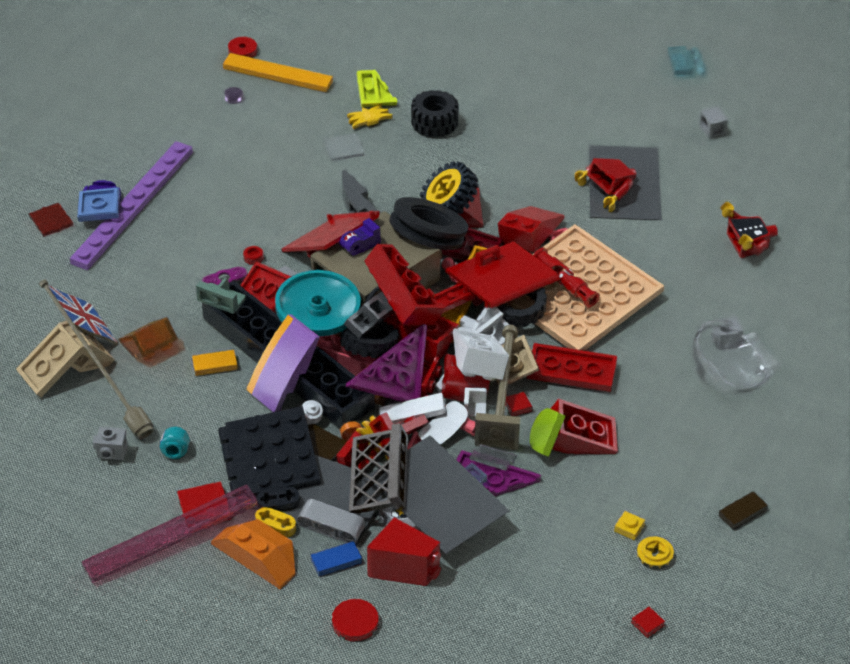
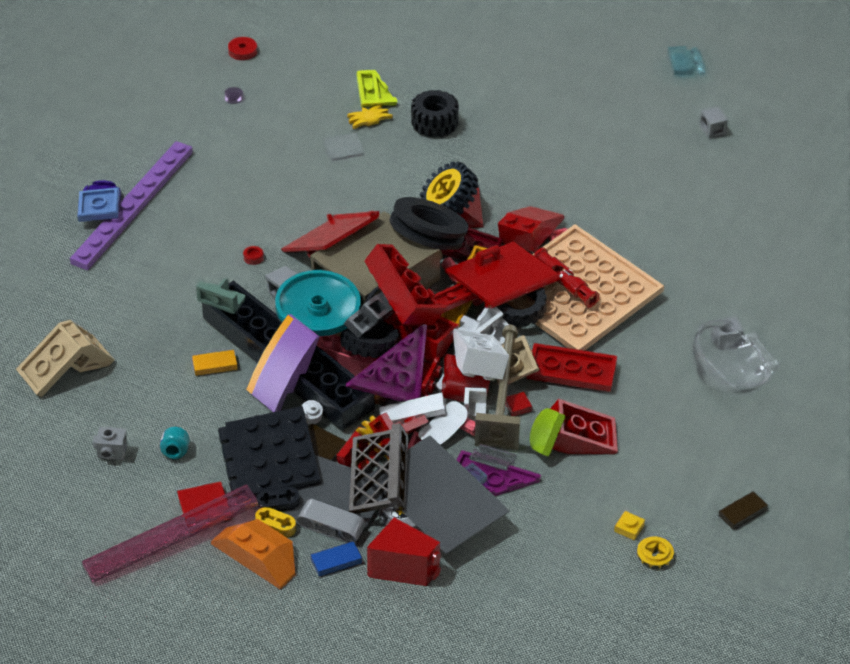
clear red piece [29,202,73,237] -> none
flag [39,279,154,439] -> none
clear orange slope [118,317,178,361] -> none
magenta piece [202,267,247,285] -> none
light orange tile [223,53,333,92] -> none
red tile [240,261,292,314] -> none
red tile [332,599,378,641] -> none
dark purple leg [340,218,381,255] -> none
orange tile [340,422,361,441] -> none
dark grey slope [342,170,382,213] -> none
red torso [574,158,637,212] -> none
dark grey piece [589,145,661,220] -> none
red tile [631,607,665,638] -> none
torso [720,201,778,258] -> none

